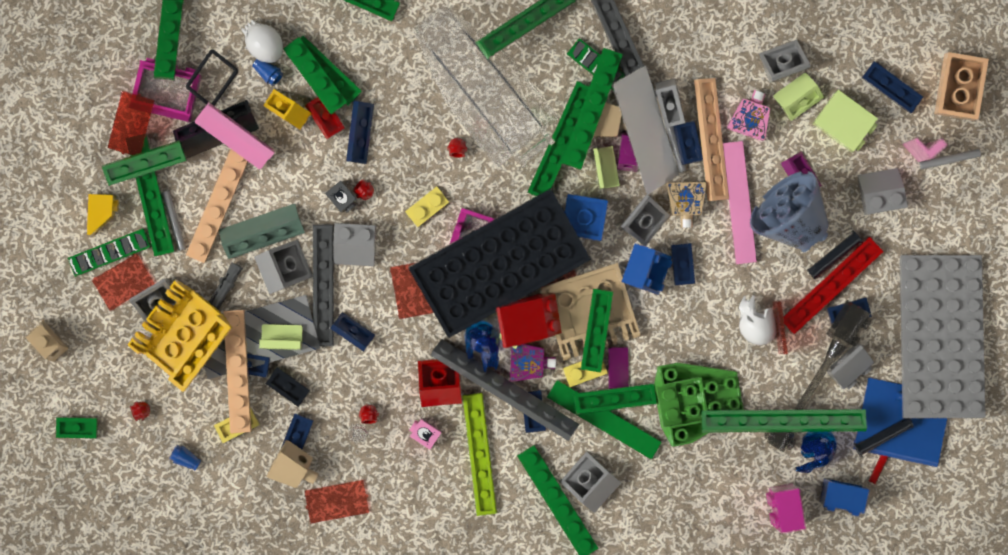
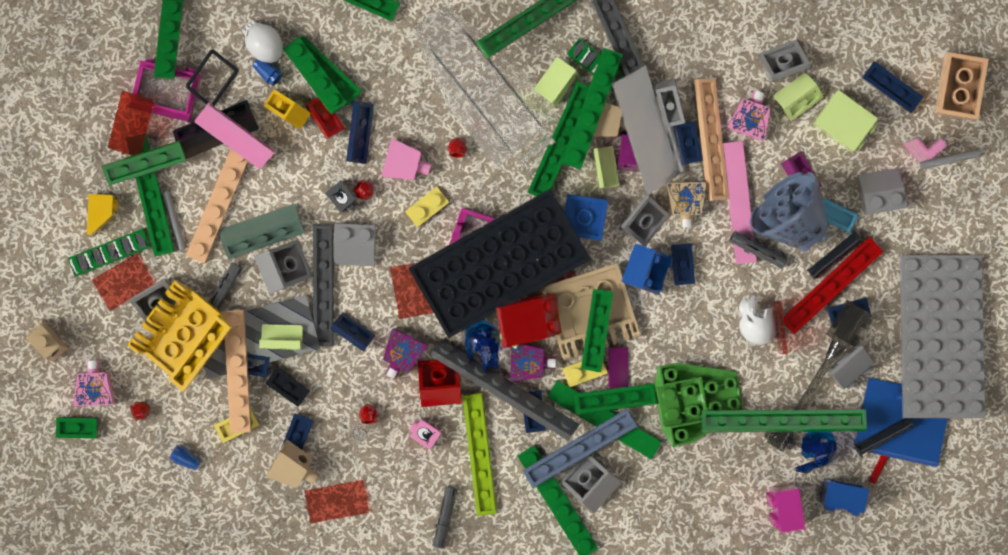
none -> torso [74,360,115,406]
none -> bright pink torso [381,139,431,180]
none -> torso [383,328,428,379]
none -> dark grey pin [432,486,458,549]
none -> sand blue tile [522,409,638,488]
none -> yellowish green panel [534,57,580,107]
none -> dark grey pin [729,231,788,269]
none -> medium azure tile [822,197,859,233]

